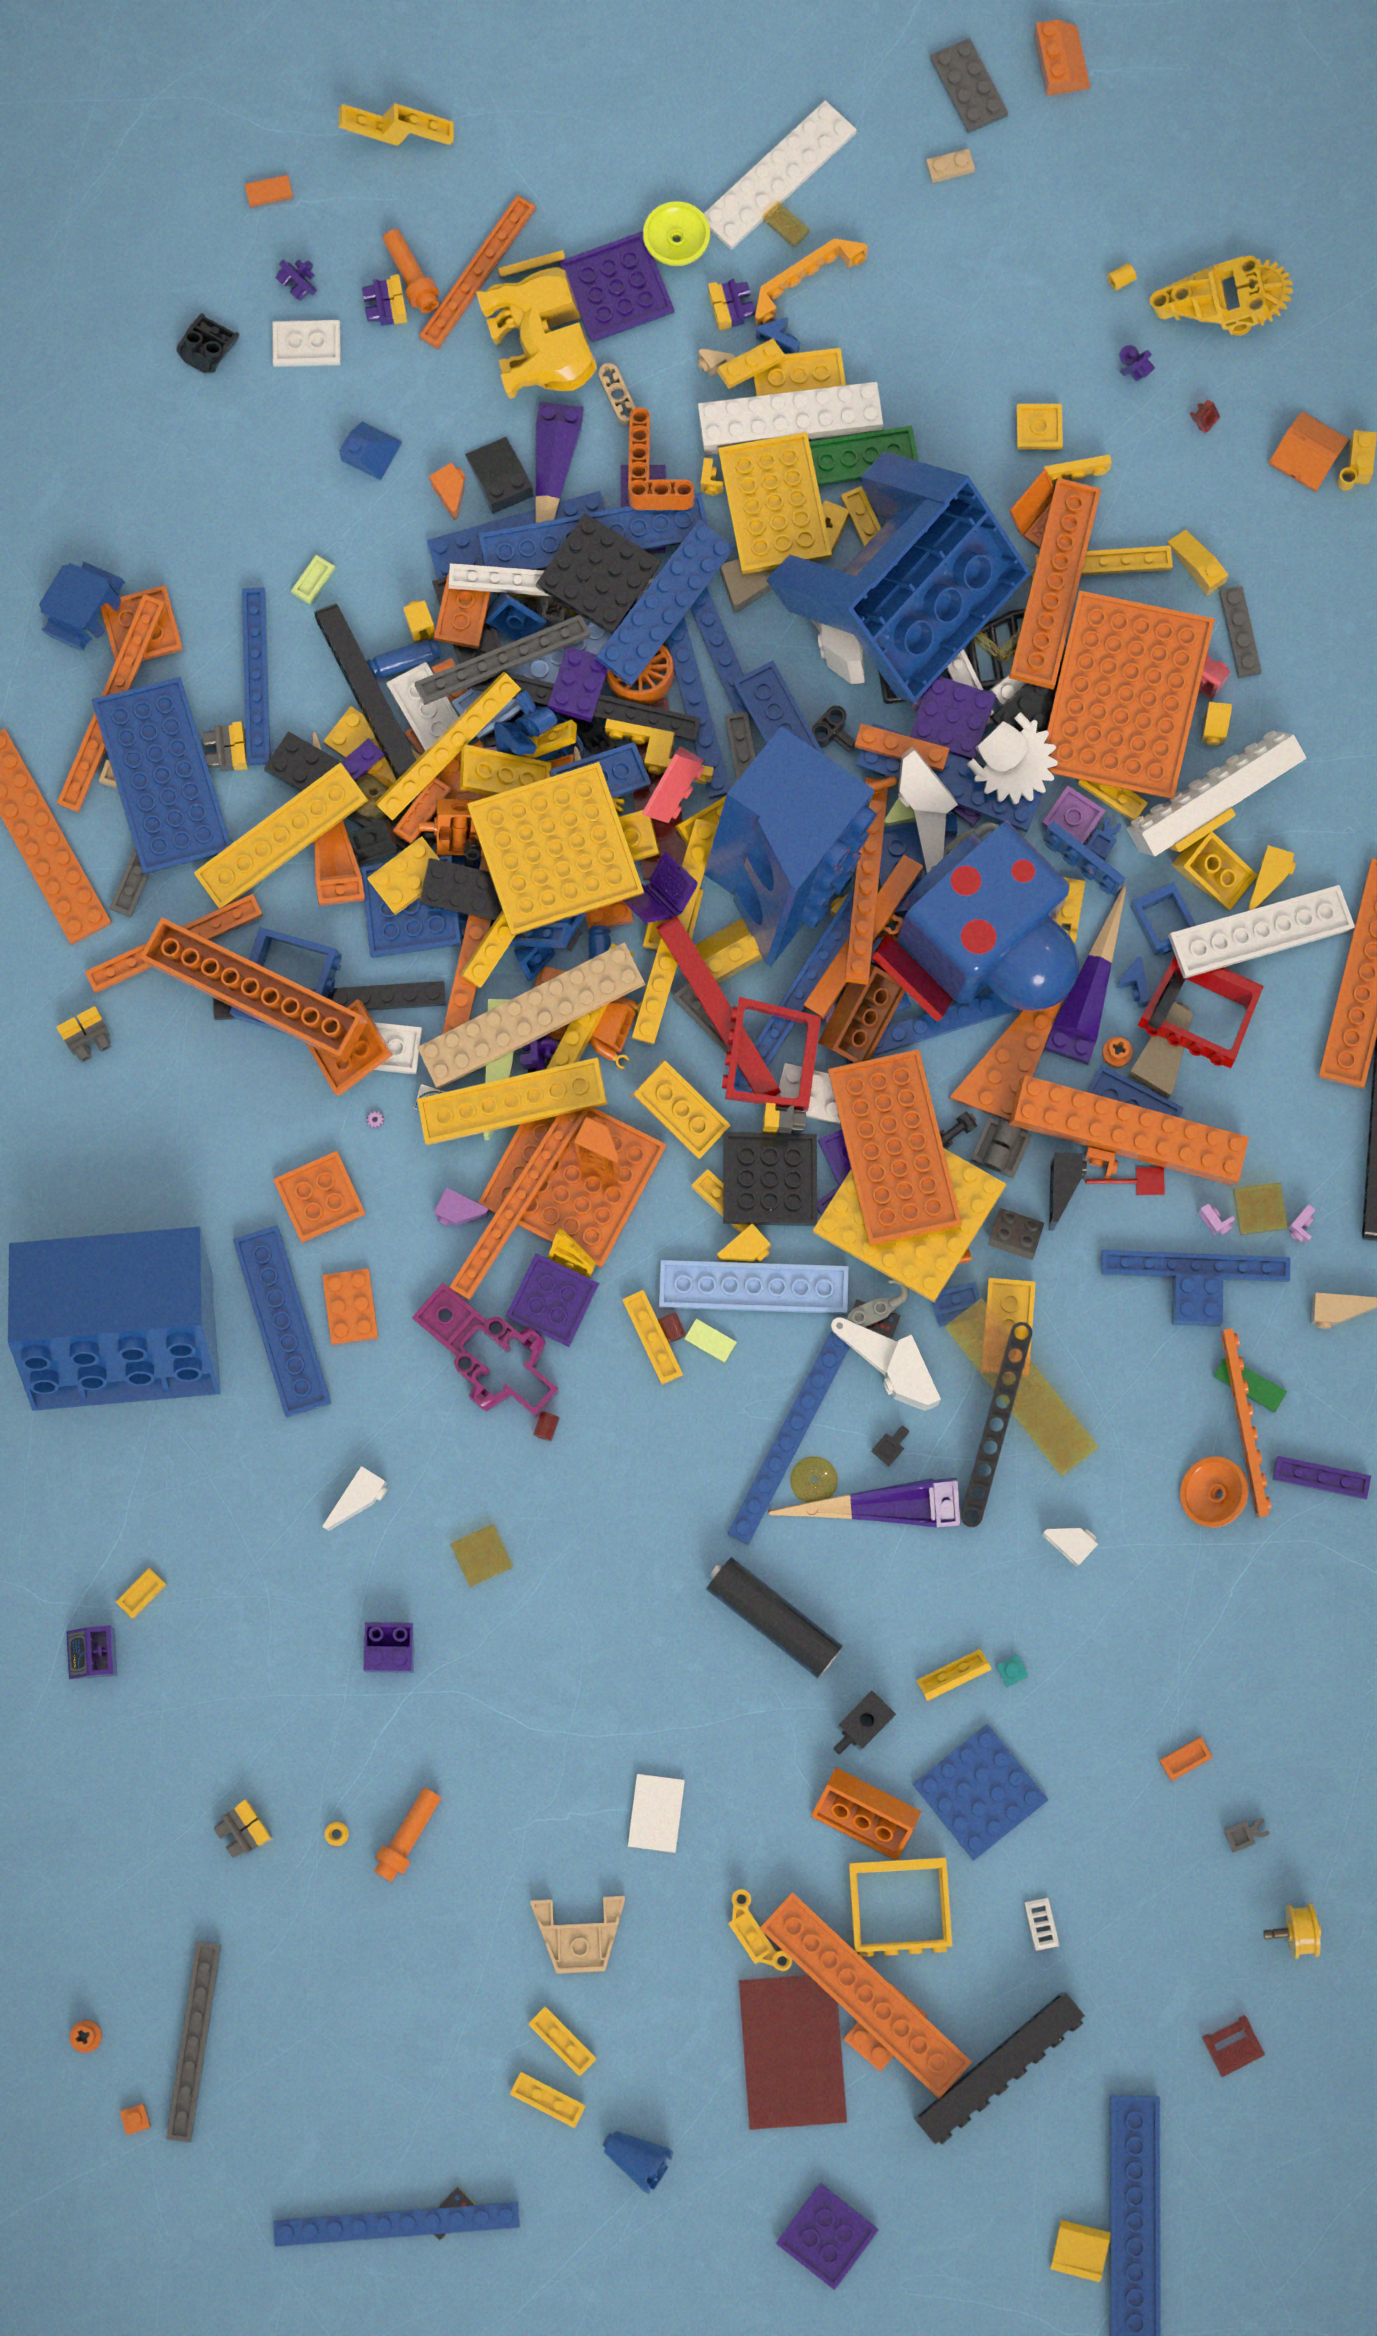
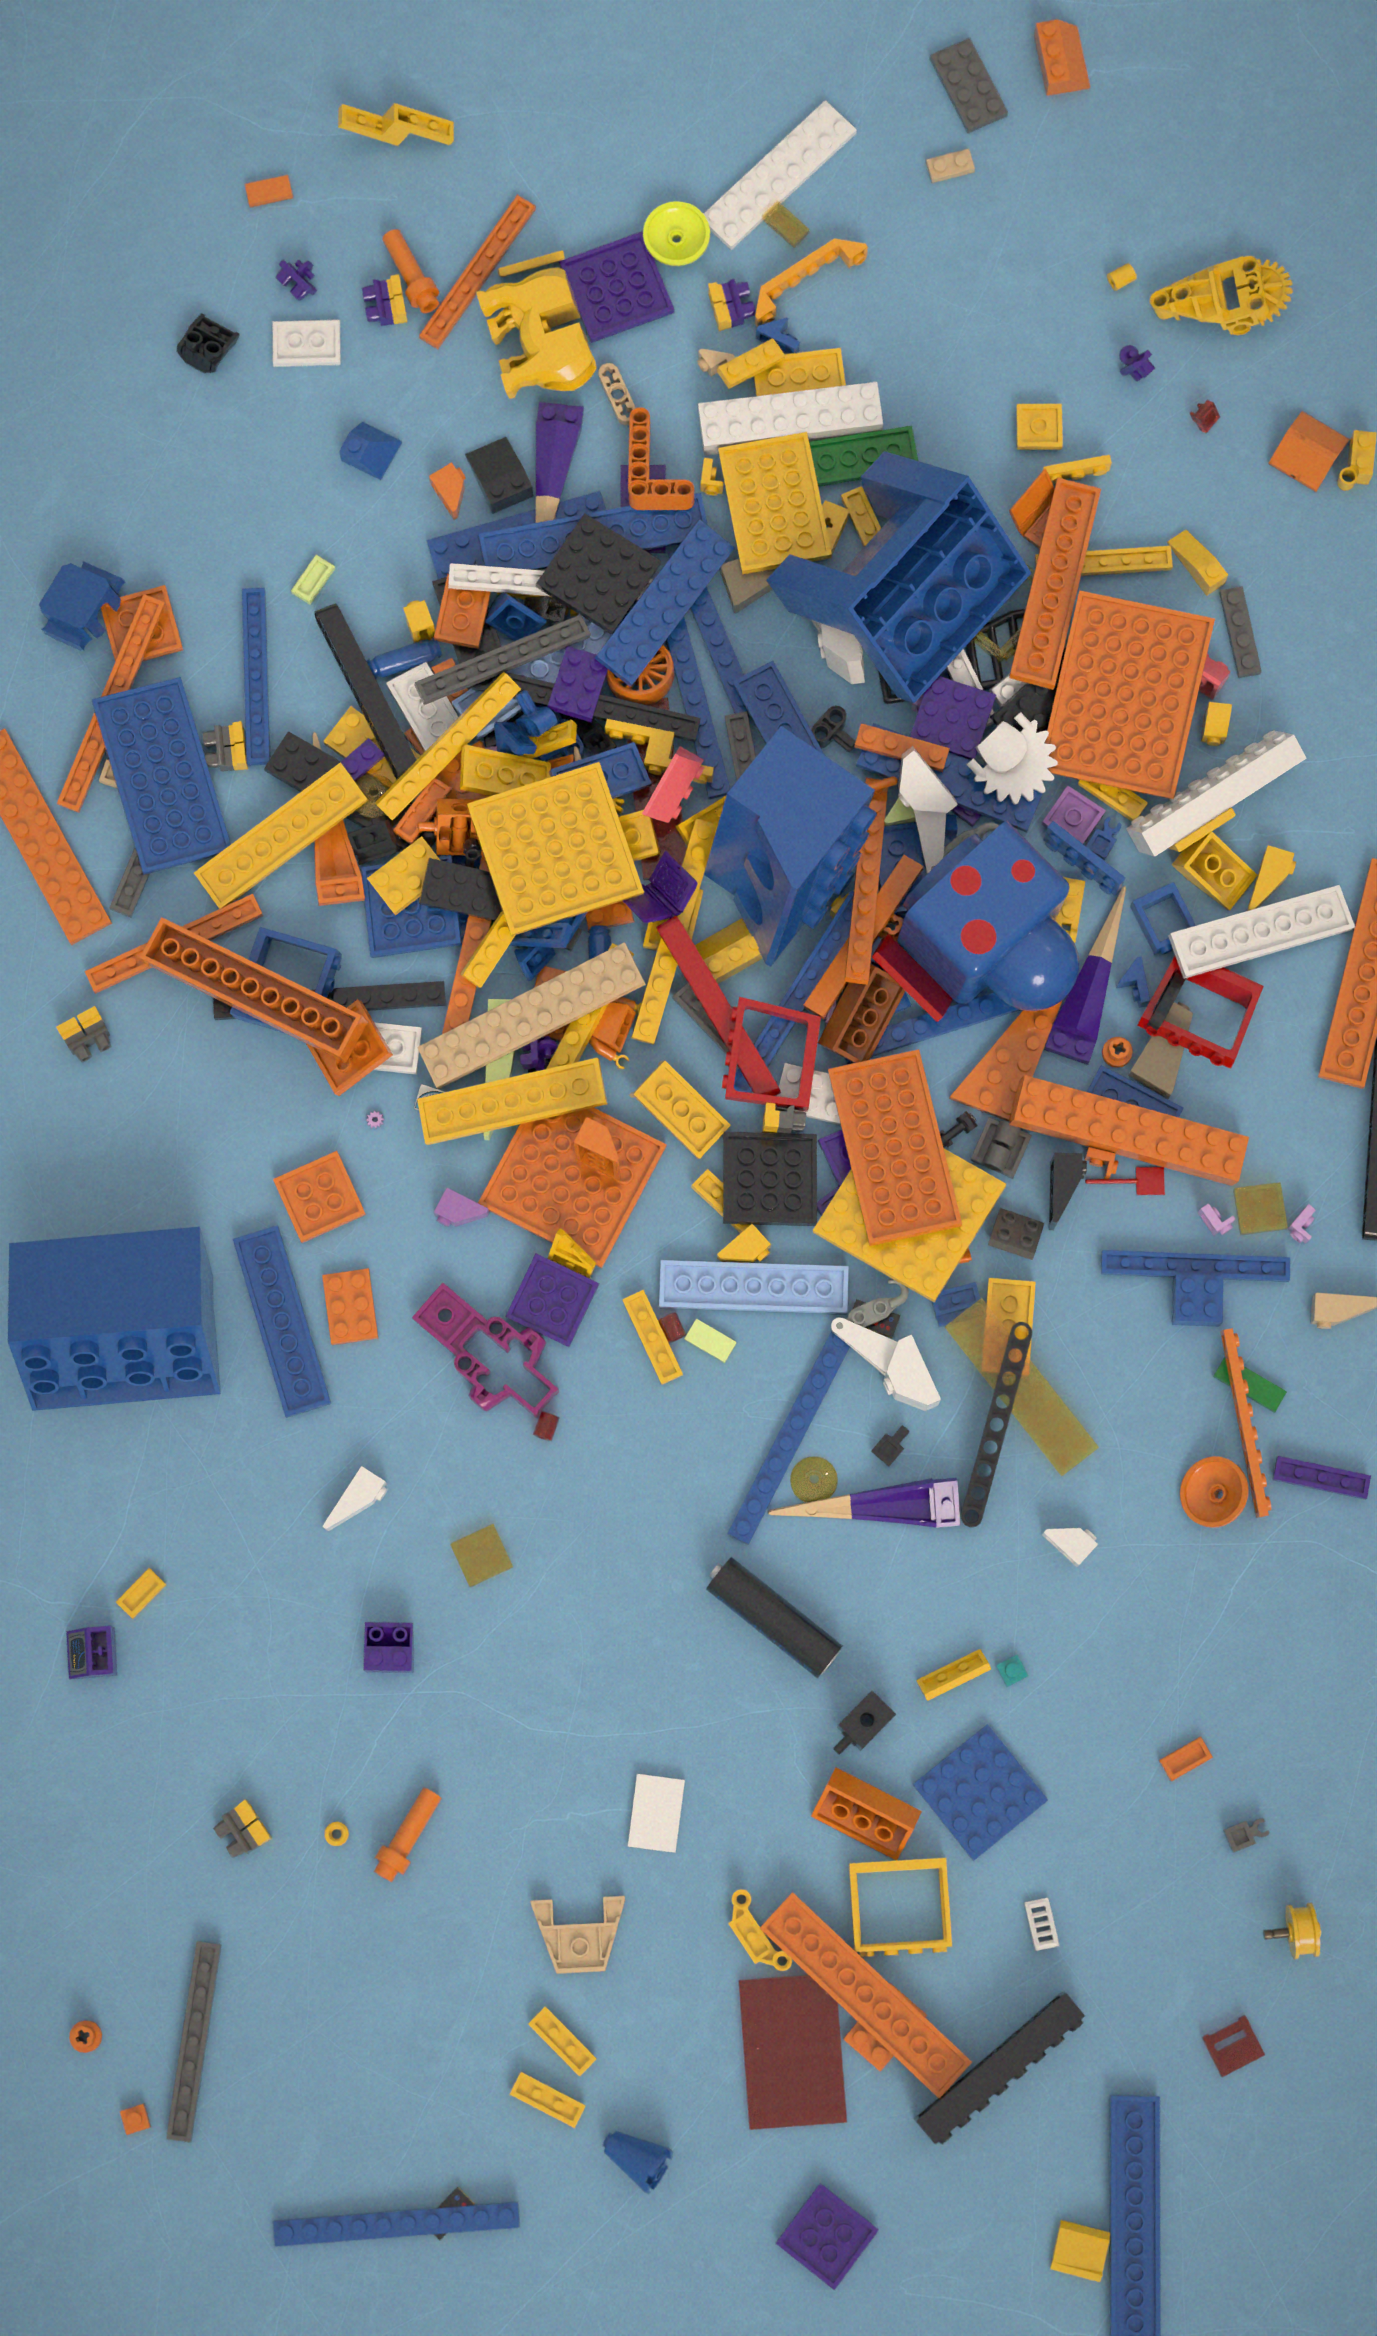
orange plate [449,1108,591,1301] -> none

